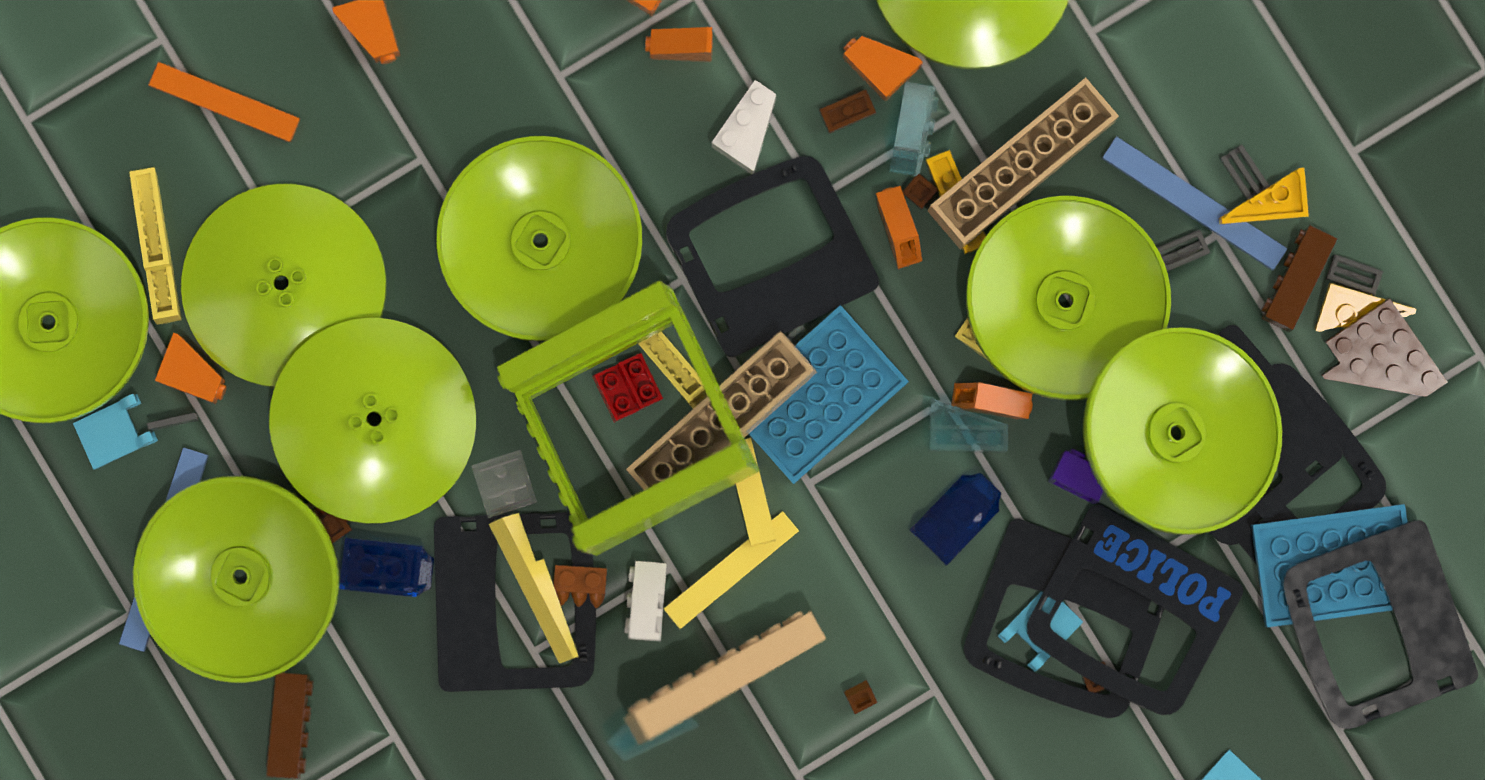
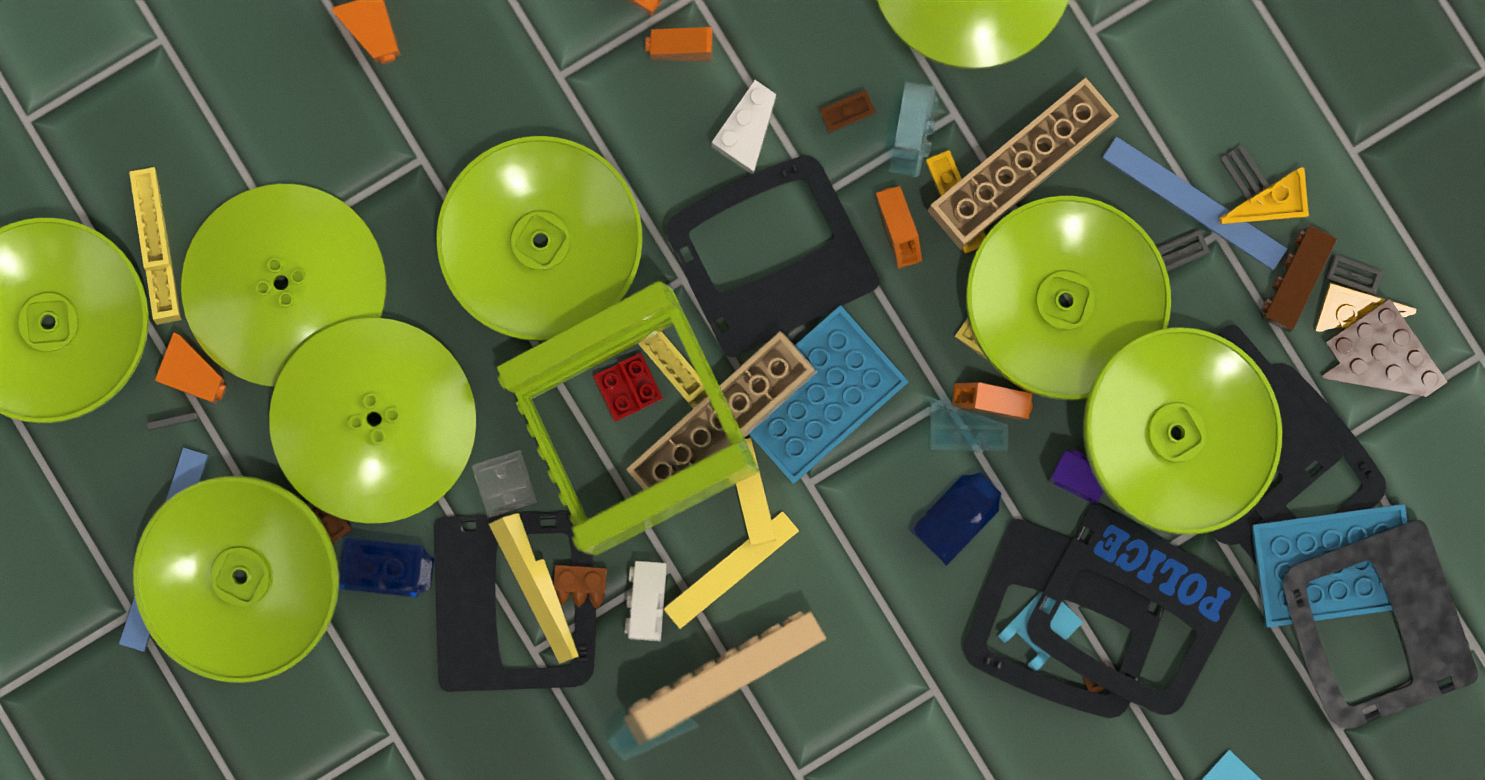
medium azure flag [73,394,158,470] -> none
orange tile [149,62,300,143] -> none
reddish brown brick [266,673,314,779] -> none
orange slope [843,36,923,101] -> none
reddish brown plate [844,680,878,714] -> none
reddish brown plate [903,173,938,210] -> none

